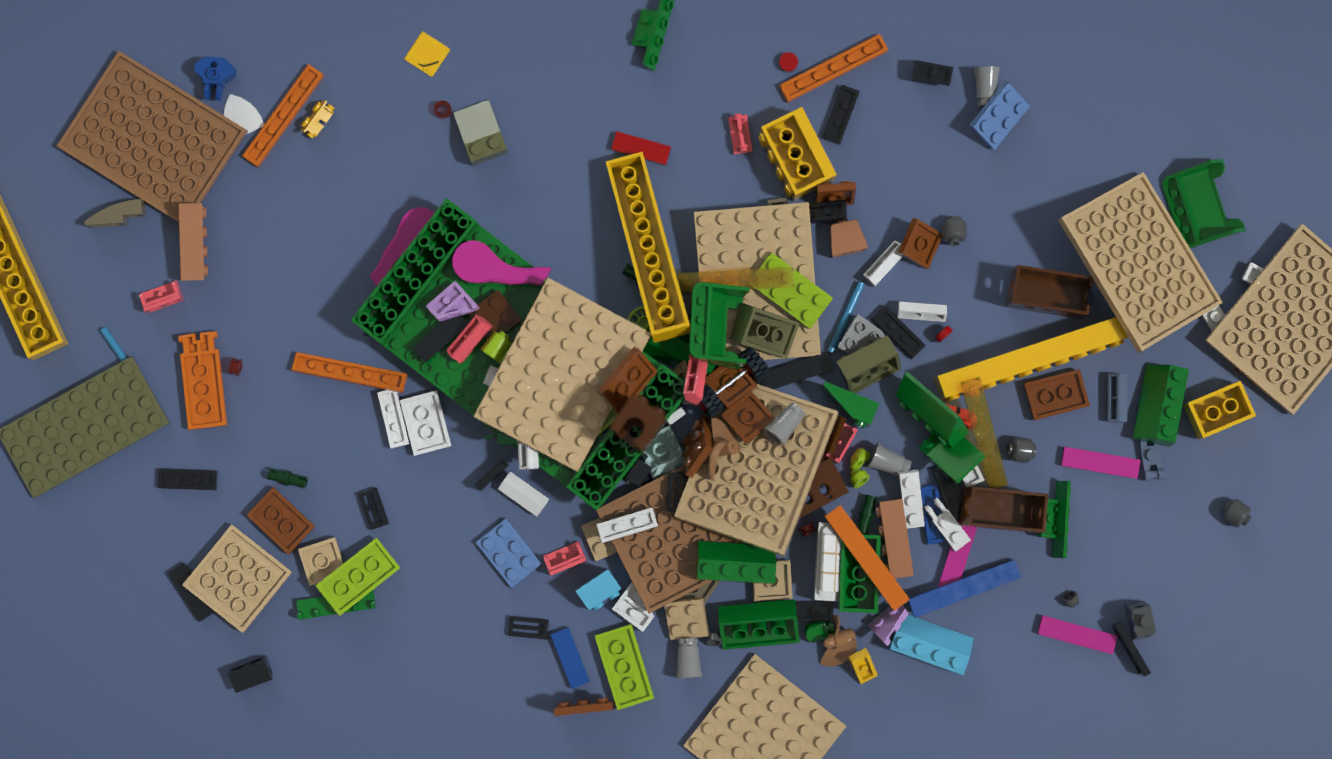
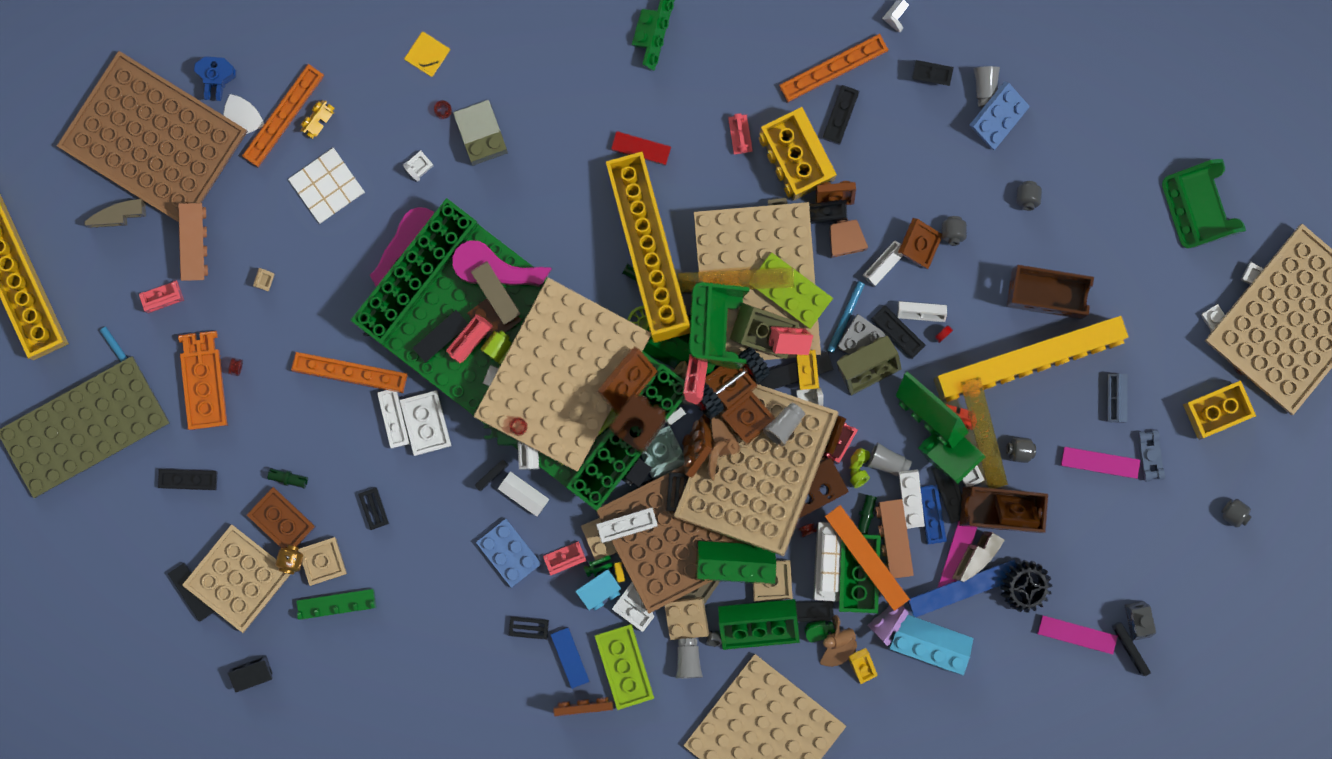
lime plate [315,538,400,616] -> none
lavender wing [426,281,480,322] -> none
red tile [779,52,798,72] -> none
green slope [821,382,879,429] -> none
white hinge [924,498,971,552] -> none
dark orange plate [1023,369,1090,421] -> none
green bracket [1037,481,1071,558] -> none
tan plate [1058,172,1223,353] -> none
dark grey hinge [1062,591,1079,608] -> none
green slope [1132,364,1189,447] -> none
none -> tan slope [253,268,275,292]
none -> pearl gold head [276,545,303,575]
none -> white piece [288,148,365,224]
none -> white tile [403,151,434,182]
none -> dark tan slope [471,261,520,324]
none -> clear red bush [510,417,527,435]
none -> green arm [583,555,614,577]
none -> yellow tile [614,562,625,582]
none -> coral hinge [769,326,813,355]
none -> yellow plate [796,350,819,390]
none -> white tile [796,386,823,406]
none -> white tile [882,0,908,33]
none -> slope [952,531,1004,582]
none -> reddish brown plate [994,494,1040,529]
none -> black gear [1000,560,1052,613]
none -> dark grey head [1017,181,1042,211]

